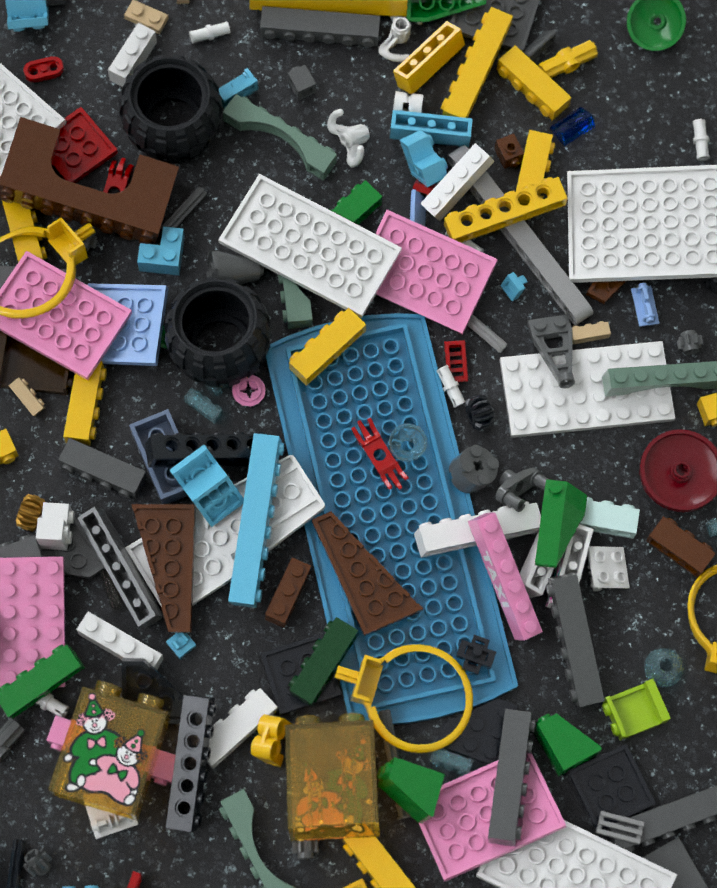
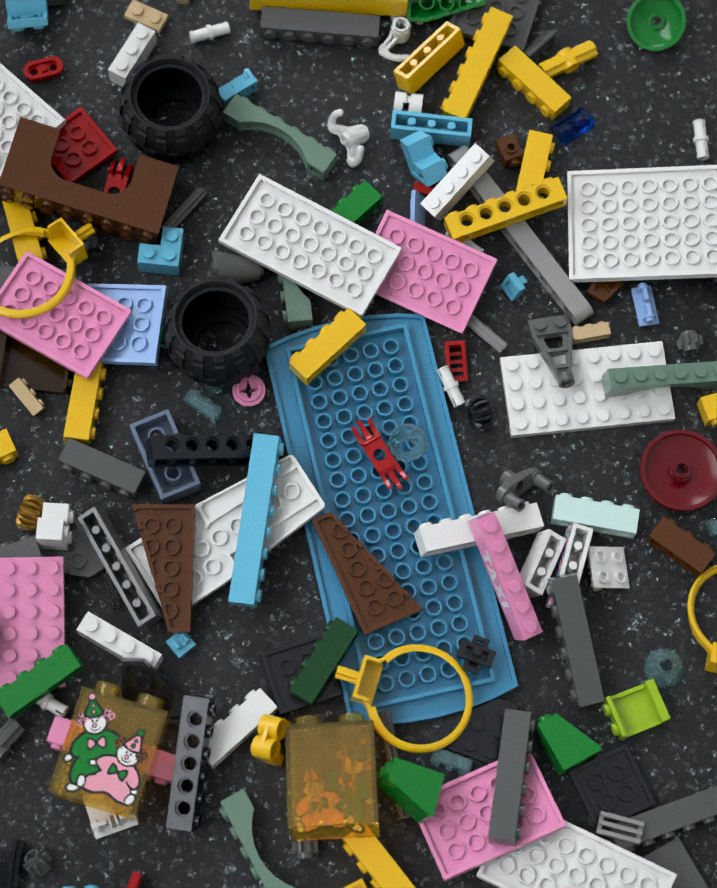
medium azure bracket [170,445,244,527] -> none
reddish brown brick [265,557,311,629] -> none
dark grey brick [288,65,316,101] -> none
dark grey brick [449,445,499,494] -> none
green wedge [535,479,587,568] -> none

